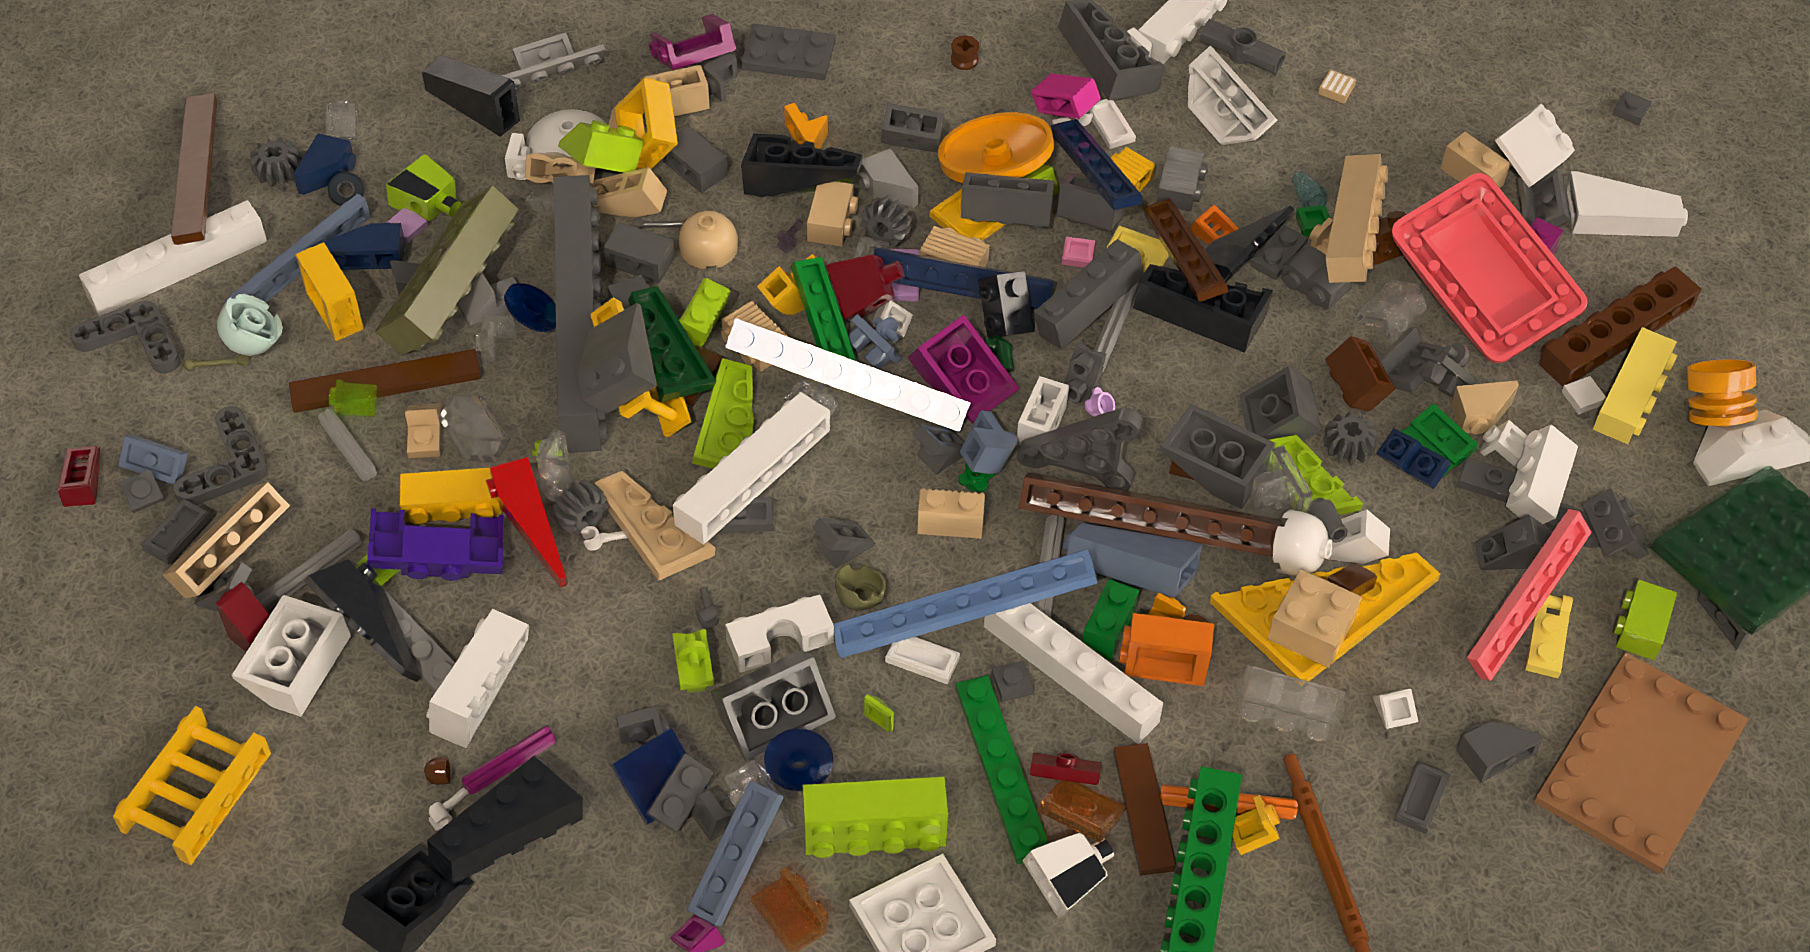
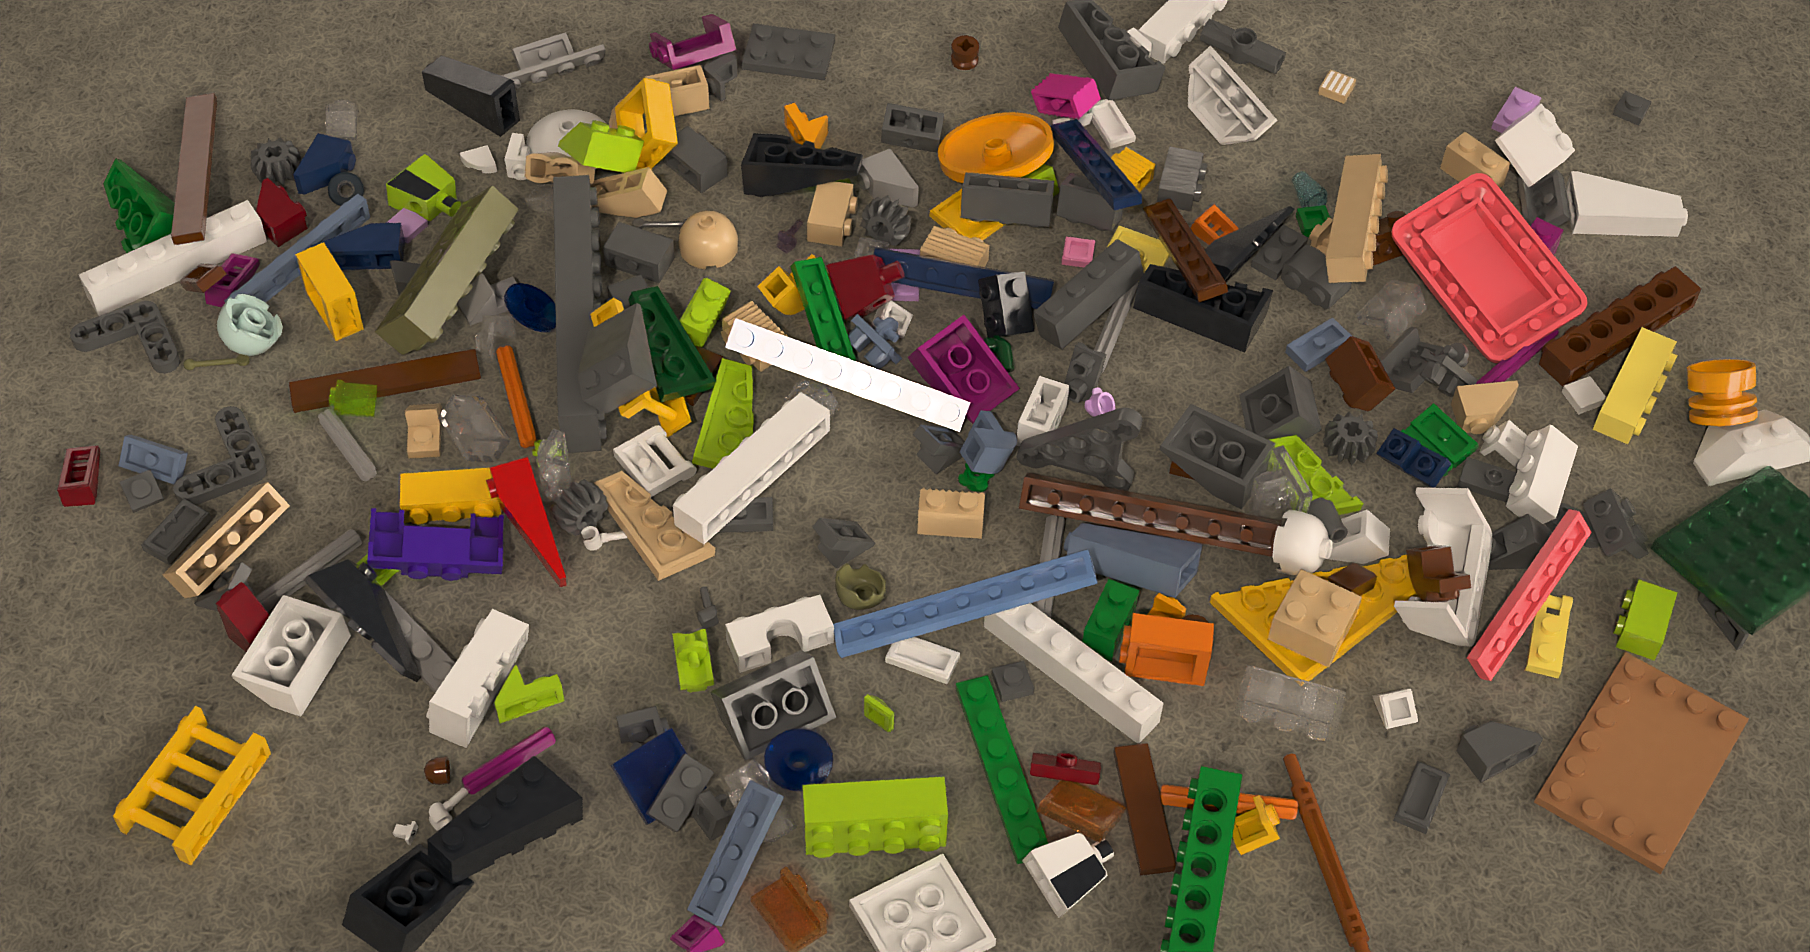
none -> green wedge [103,158,175,253]
none -> reddish brown tile [179,263,227,293]
none -> magenta slope [204,253,260,308]
none -> dark red slope [256,178,308,247]
none -> white piece [393,821,418,845]
none -> white tile [460,145,497,173]
none -> lime slope [494,665,565,723]
none -> orange axle [496,345,537,448]
none -> white plate [613,425,697,497]
none -> sand blue plate [1285,318,1352,372]
none -> white windscreen [1394,487,1492,647]
none -> reddish brown brick [1406,545,1471,602]
none -> magenta axle [1476,329,1559,384]
none -> lavender plate [1491,87,1541,133]

